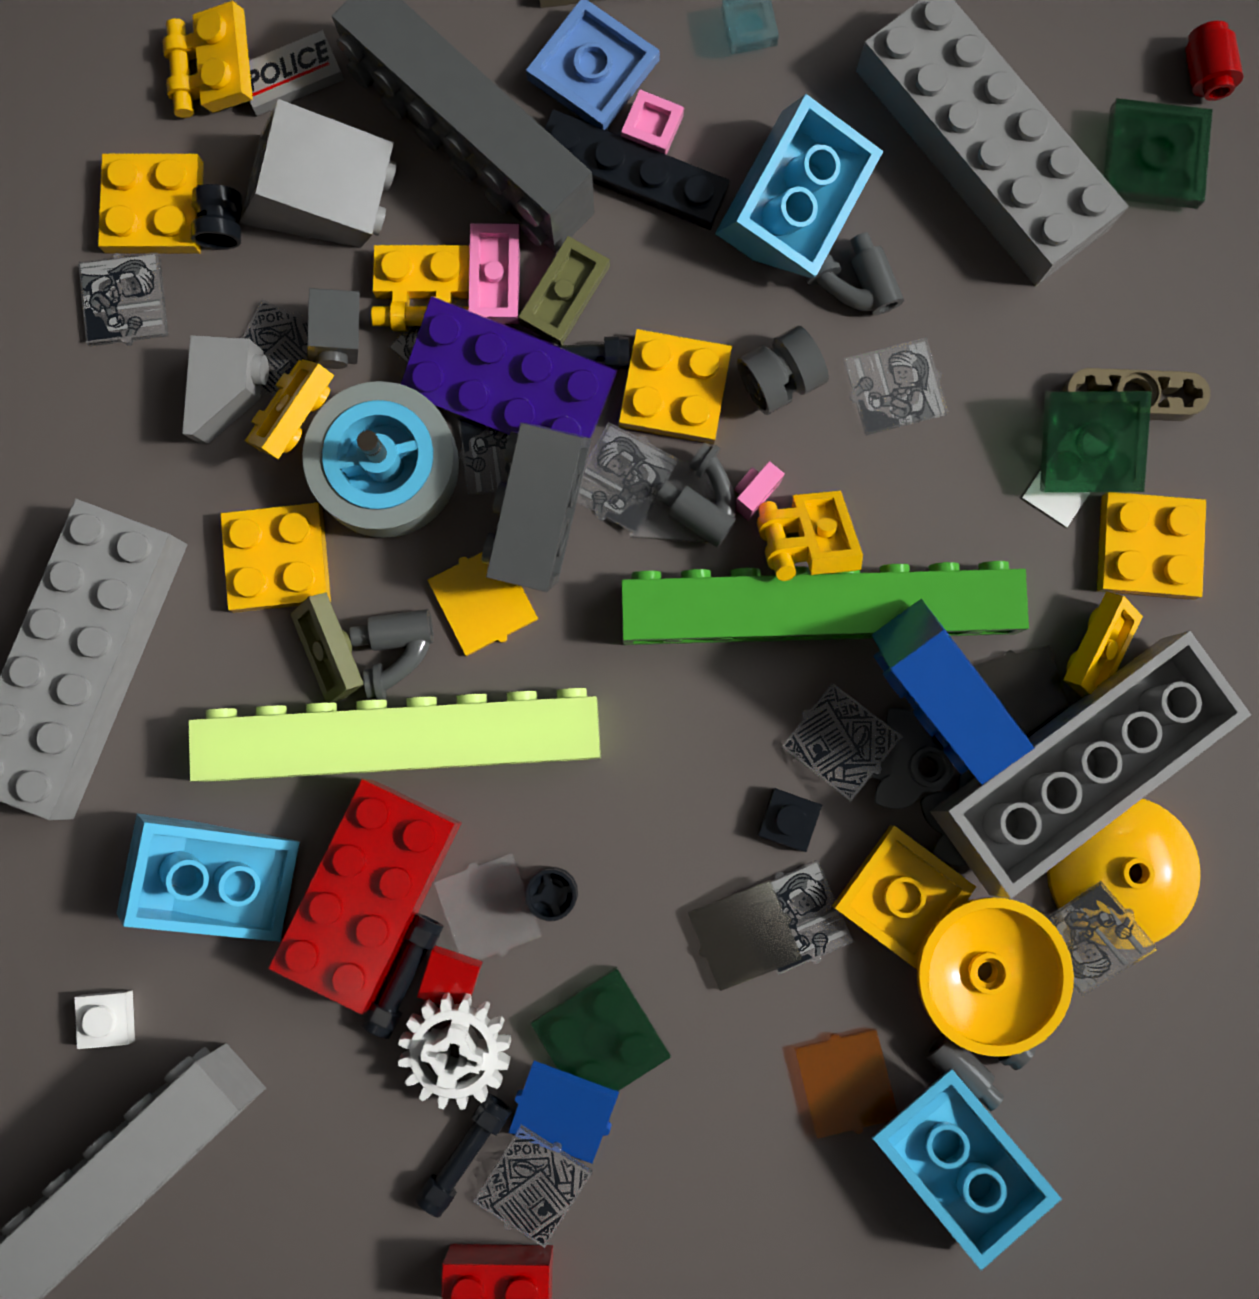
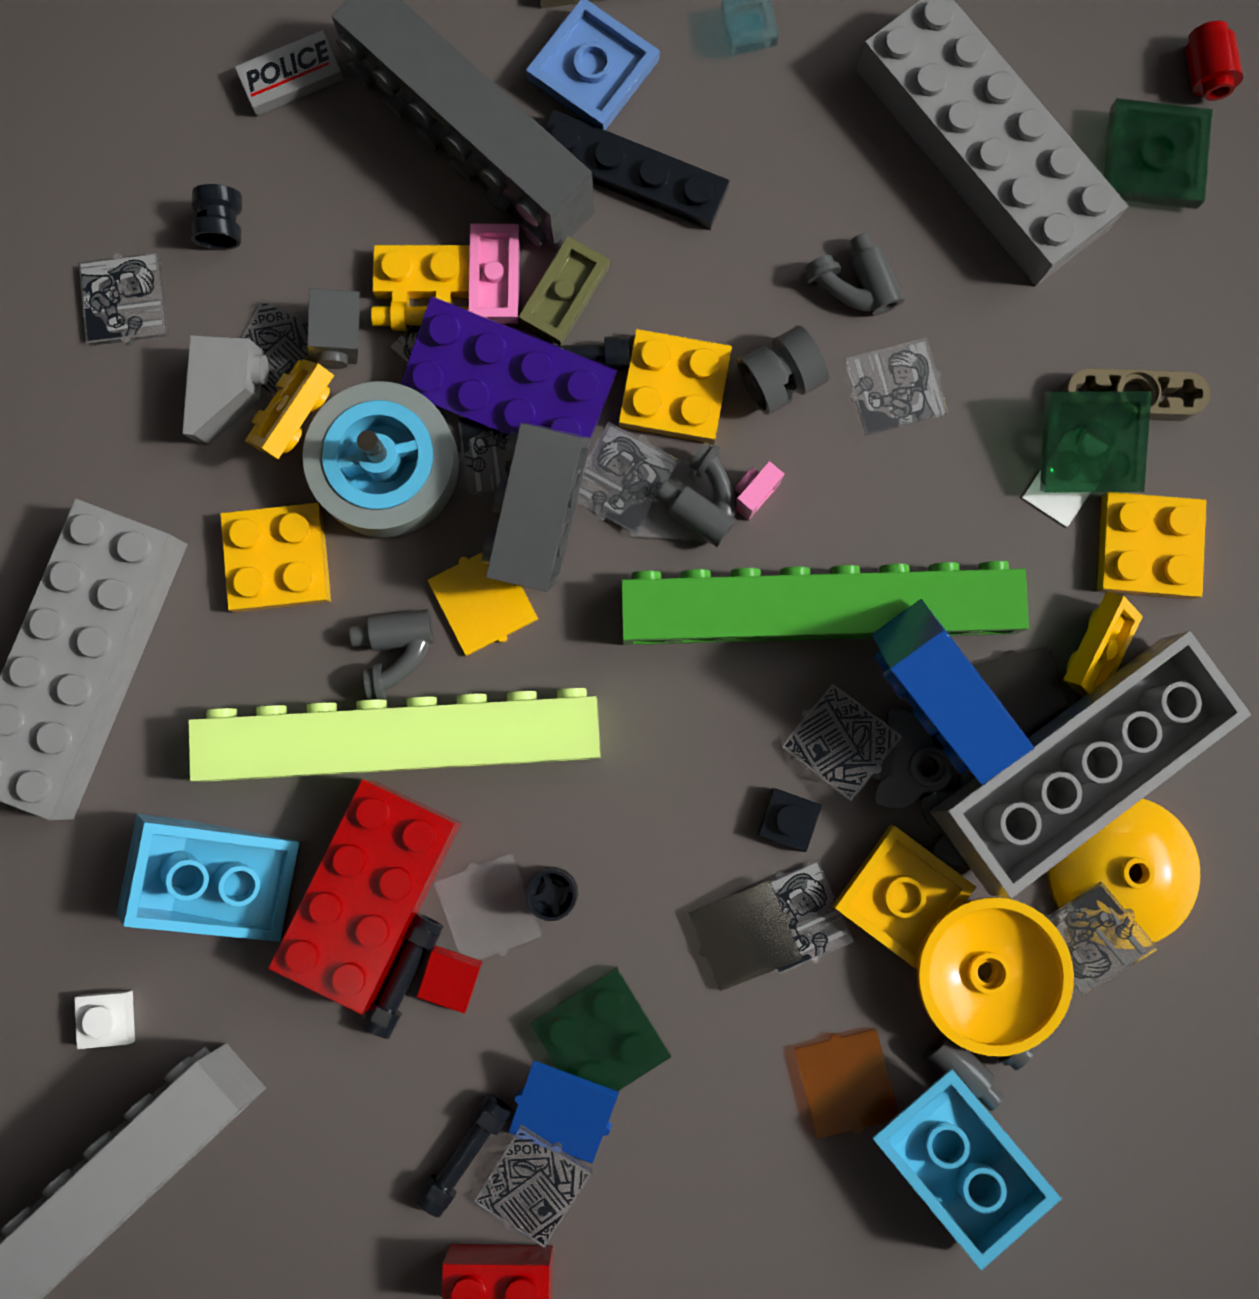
yellow plate [98,154,204,254] -> none
yellow plate [162,0,253,118] -> none
light grey slope [239,99,396,248] -> none
olive plate [290,592,364,703] -> none
white gear [398,992,511,1110] -> none
bright pink plate [621,90,684,155] -> none
medium azure slope [715,94,883,278] -> none
yellow plate [757,491,863,581] -> none

